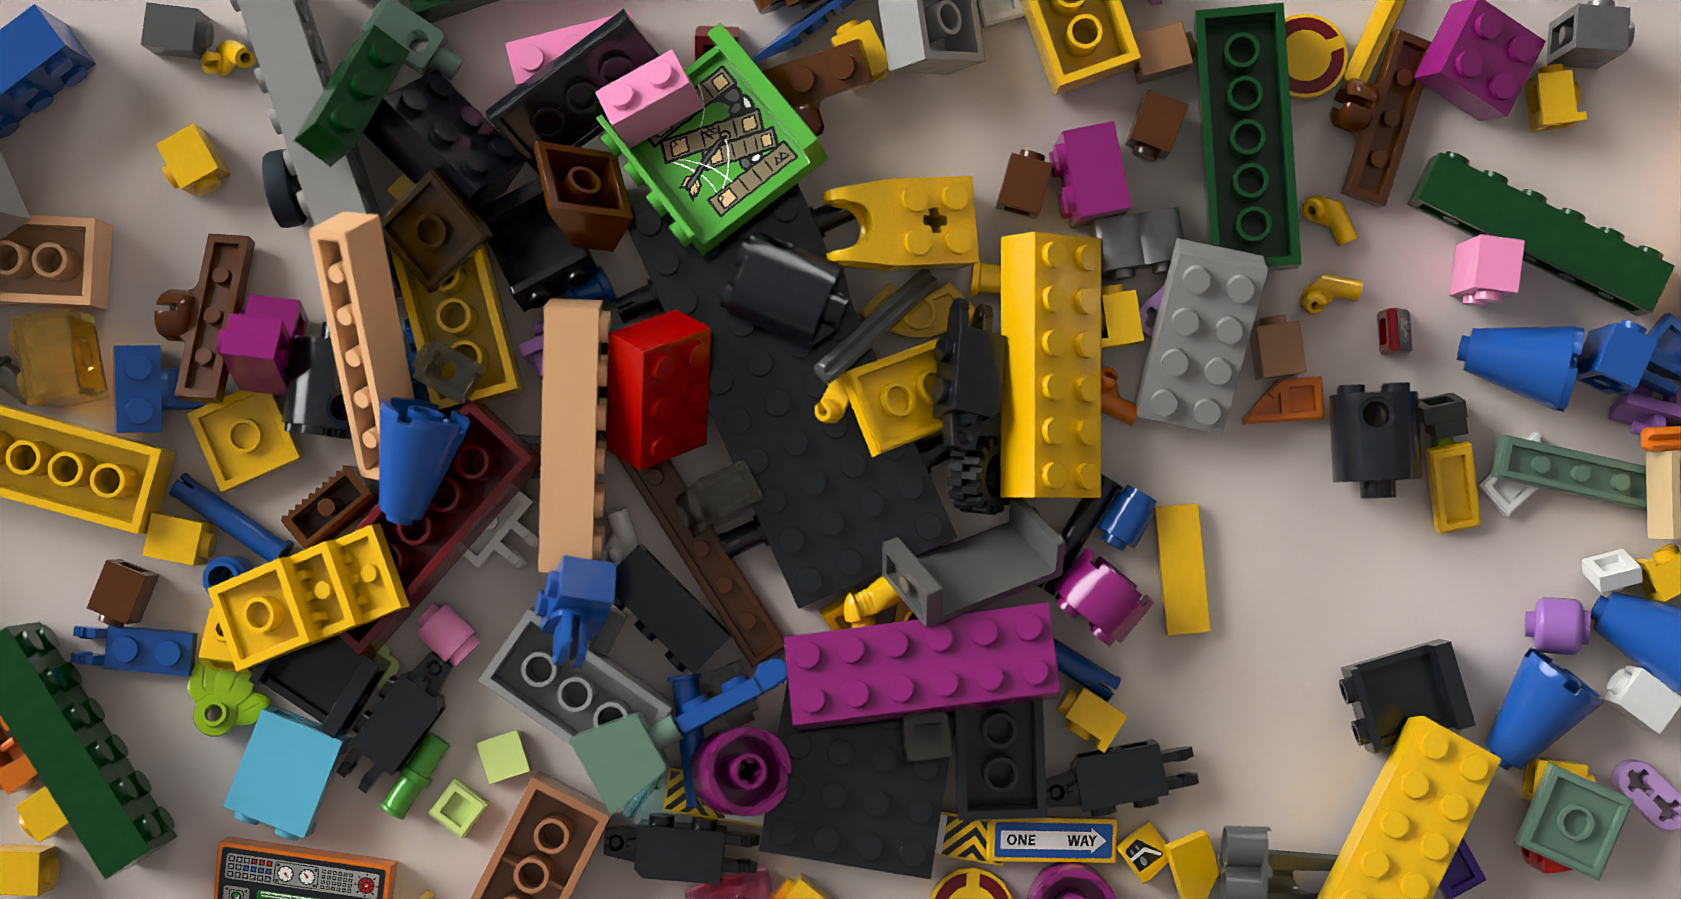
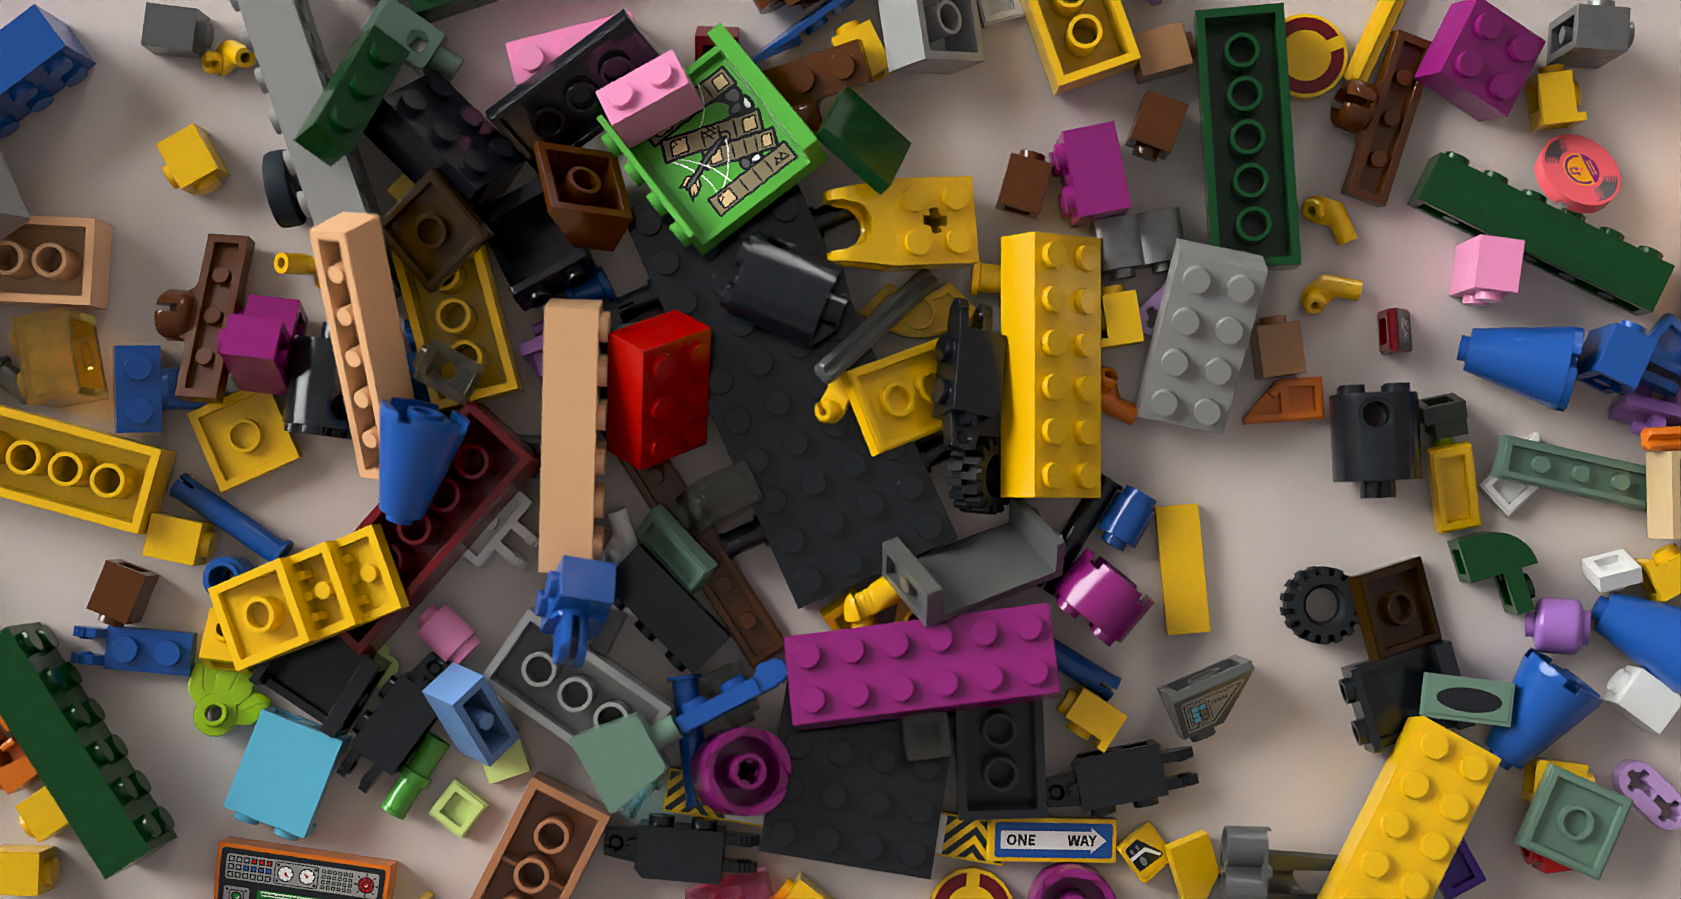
reddish brown brick [281,465,379,550] -> none
none -> yellow arm [274,252,321,289]
none -> medium blue brick [422,662,521,767]
none -> sand green tile [635,503,718,596]
none -> dark green tile [815,85,912,195]
none -> dark grey slope [1157,655,1255,742]
none -> black tyre [1280,566,1359,645]
none -> dark brown tile [1347,556,1442,662]
none -> sand green tile [1419,672,1515,727]
none -> dark green brick [1447,532,1538,615]
none -> coral tile [1534,134,1621,213]

